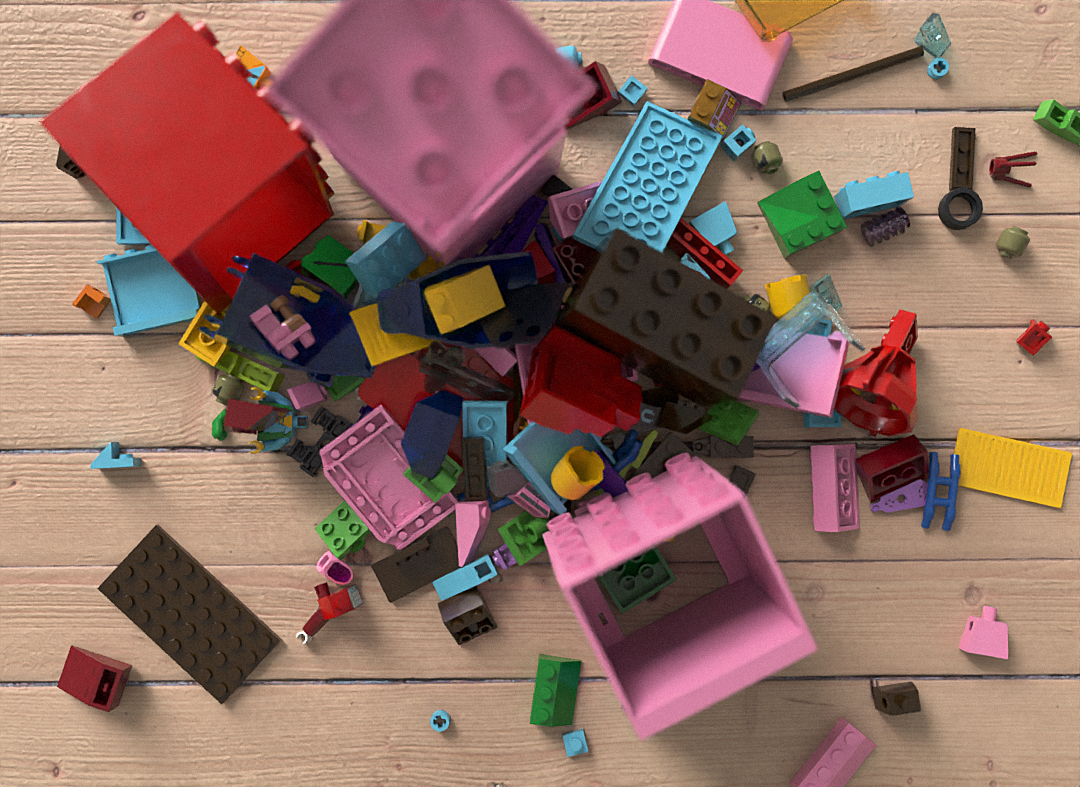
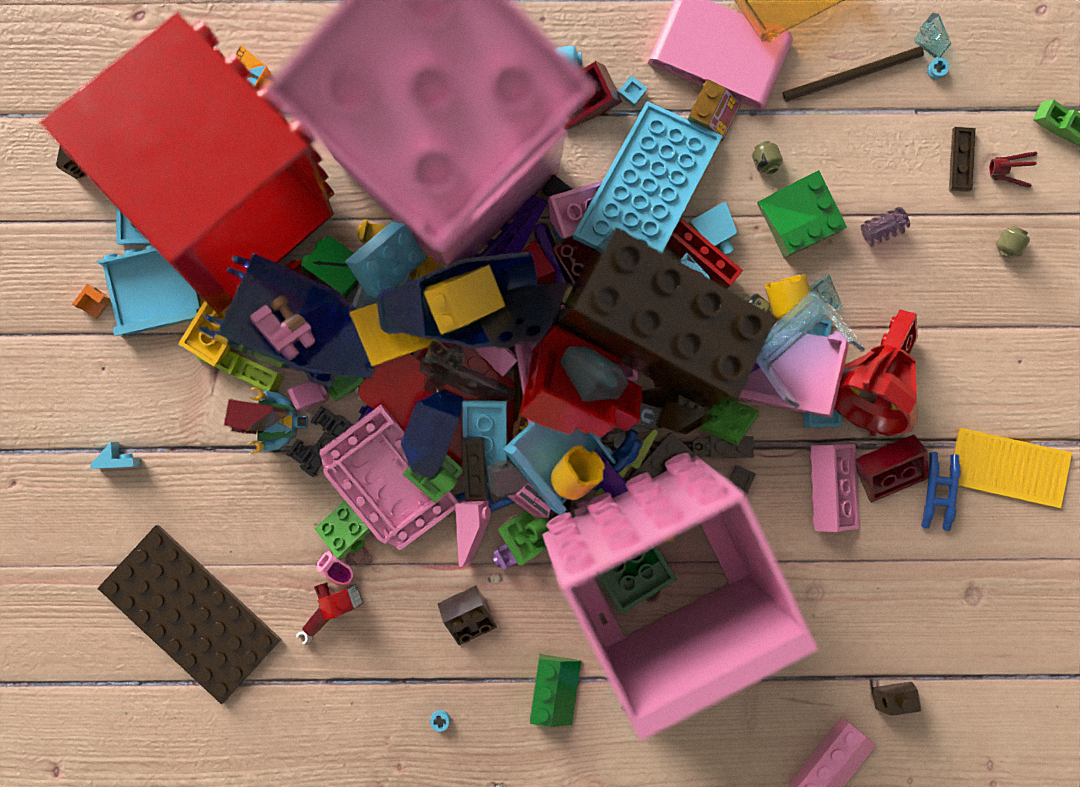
dark red slope [57,645,133,712] -> none
green arm [211,408,227,441] -> none
olive head [212,373,244,406] -> none
yellow tile [290,286,320,303] -> none
dark brown bracket [372,527,460,603] -> none
medium azure slope [432,553,499,601] -> none
medium azure plate [562,729,588,757] -> none
medium azure brick [720,124,756,161] -> none
medium azure brick [834,171,914,220] -> none
medium lavender piece [870,479,928,513] -> none
black tyre [938,188,983,230] -> none
bright pink torso [959,605,1008,659] -> none
red bracket [1016,319,1052,356] -> none
none -> clear light blue slope [560,346,629,401]

